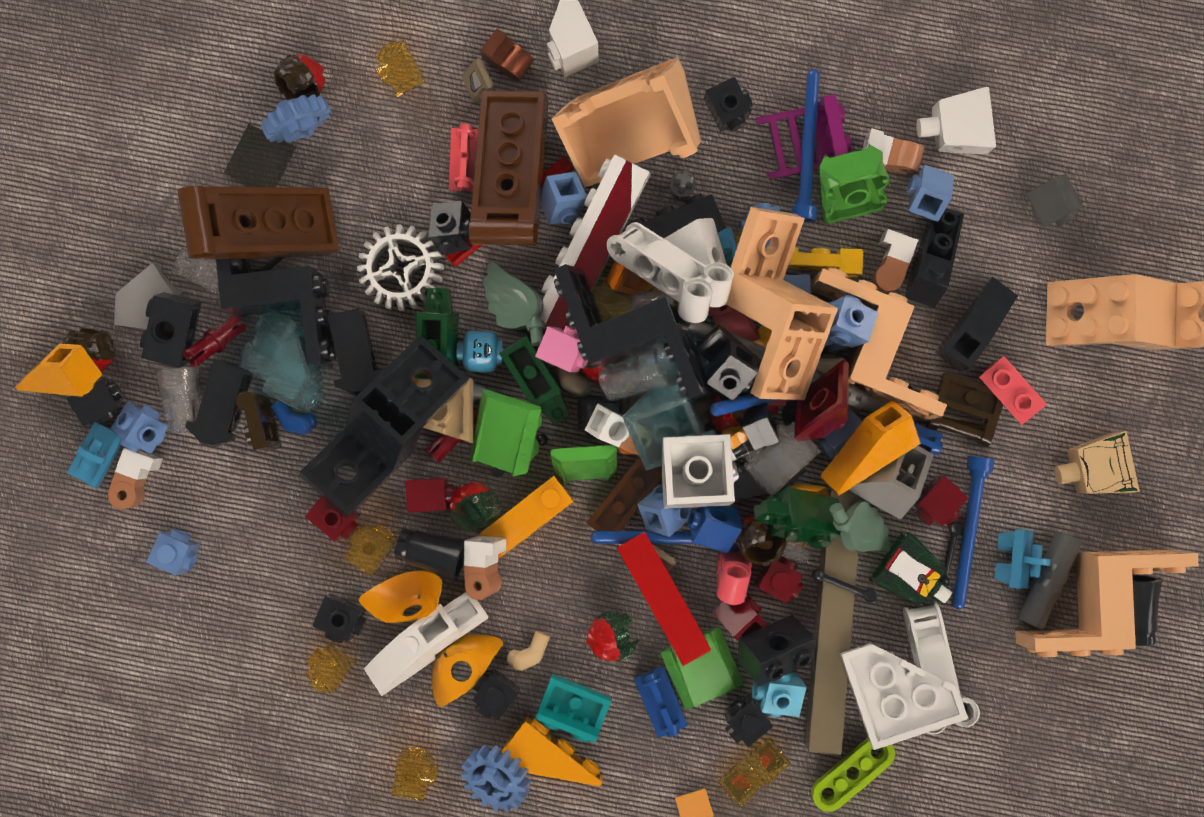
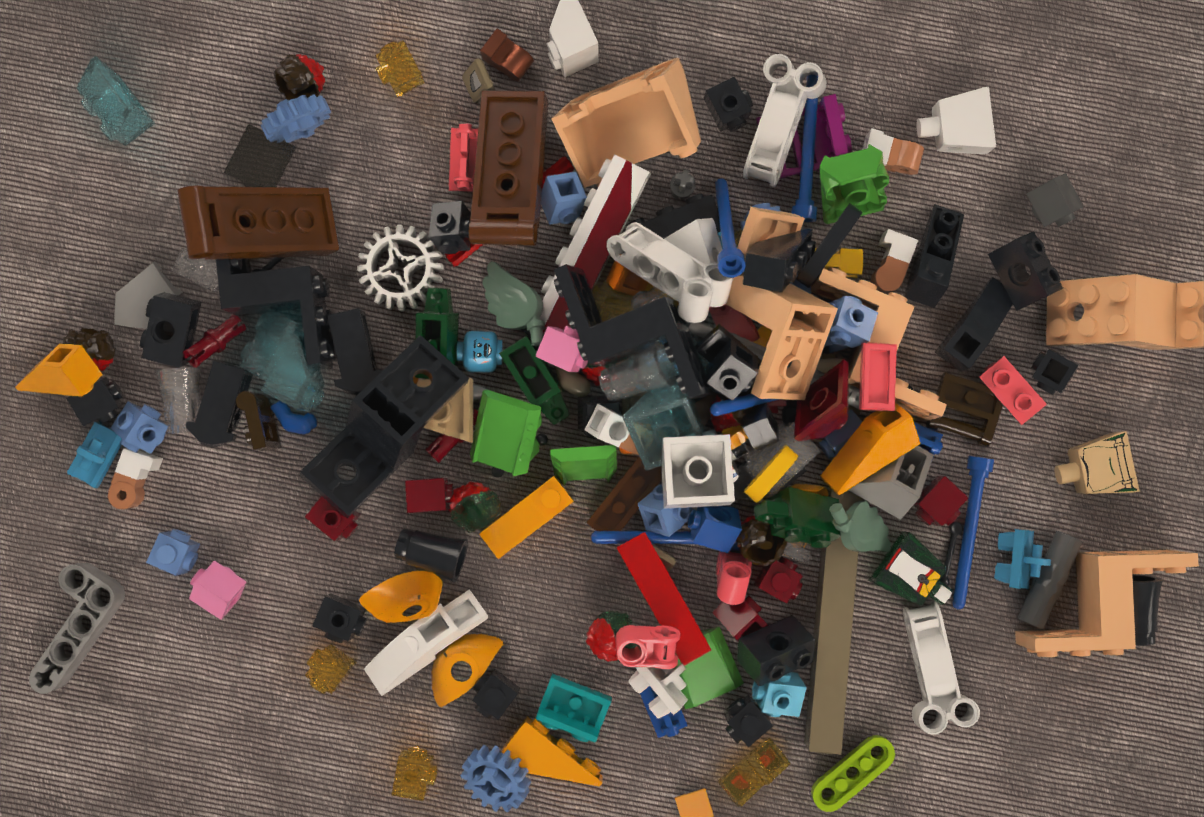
clear yellow brick [344,523,396,576] -> none
leg [464,535,506,600] -> none
tan arm [507,630,550,671] -> none
black hinge [812,568,877,602] -> none
white plate [839,643,968,750] -> none
medium blue brick [907,164,954,222] -> none
none -> light grey beam [29,563,125,694]
none -> clear light blue slope [77,56,156,146]
none -> bright pink brick [189,561,246,620]
none -> coral piece [615,625,680,669]
none -> white hips [628,664,688,718]
none -> blue piece [715,178,745,278]
none -> white piece [743,54,827,187]
none -> black slope [743,229,816,292]
none -> yellow beam [744,445,799,503]
none -> black beam [796,203,863,288]
none -> coral tile [859,343,897,412]
none -> black brick [988,231,1063,311]
none -> black brick [1031,349,1080,395]

